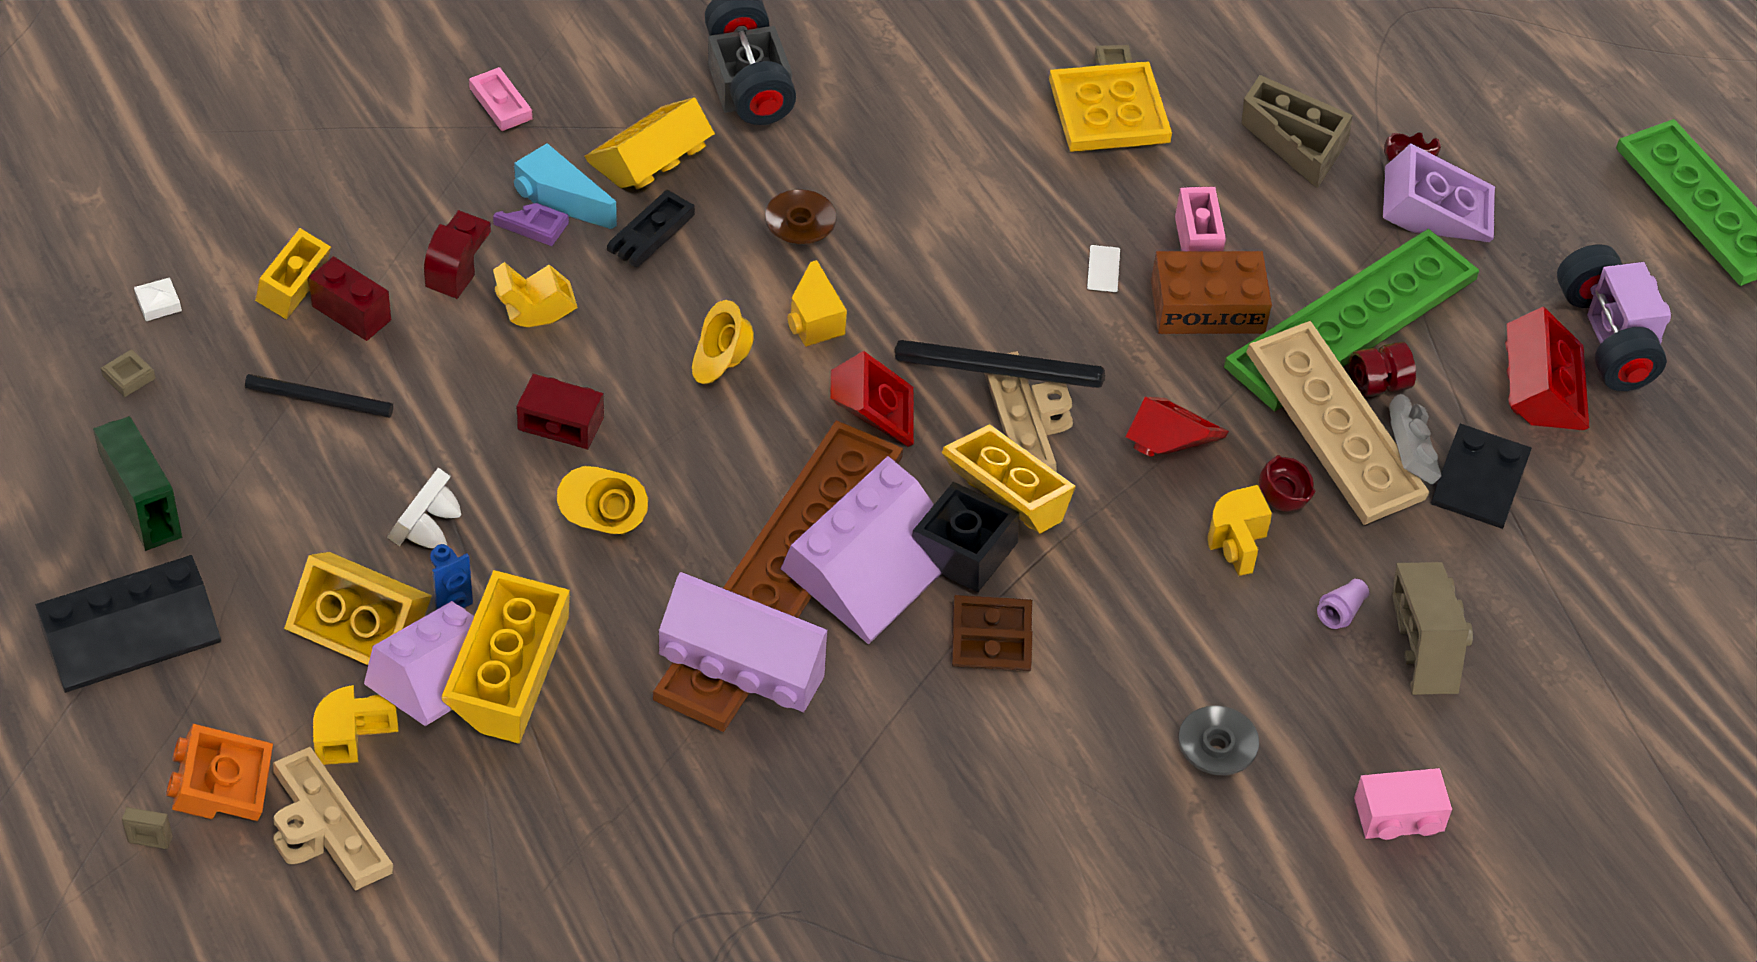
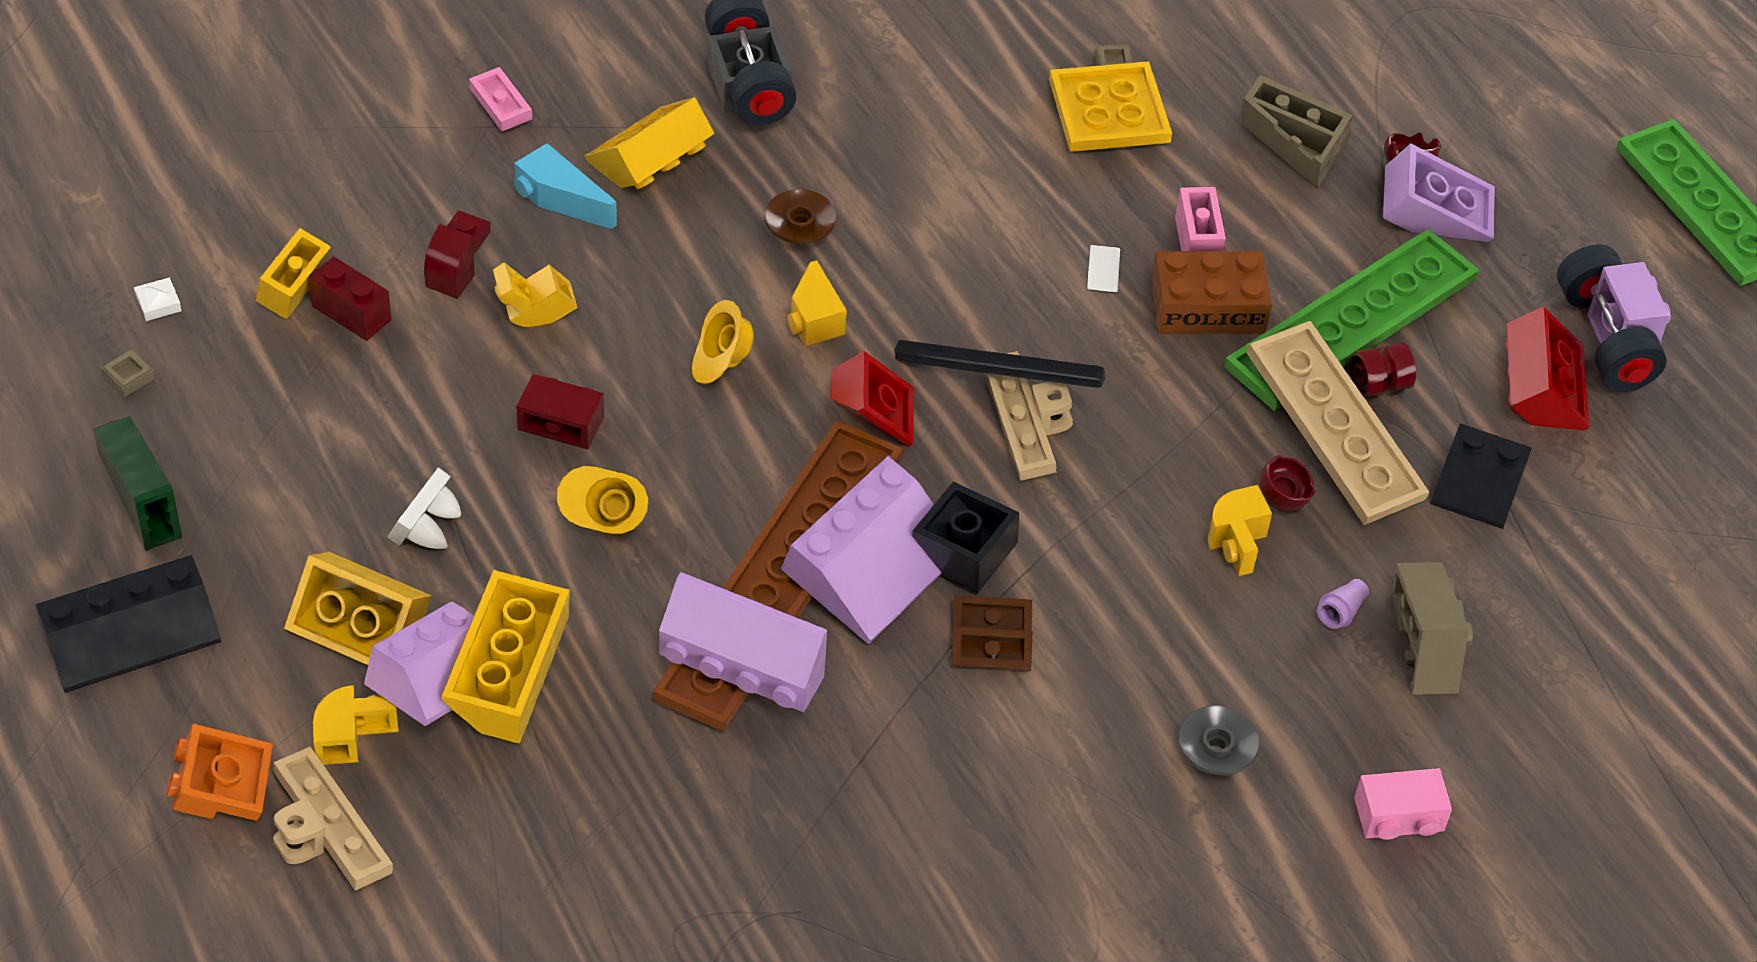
dark tan tile [122,807,173,849] -> none
black bar [245,374,393,418] -> none
blue hinge [430,544,473,610] -> none
medium lavender tile [493,203,569,246] -> none
black hinge [607,189,695,268] -> none
yellow slope [942,424,1076,534] -> none
red slope [1125,397,1229,457] -> none
light grey hinge [1389,394,1441,484] -> none

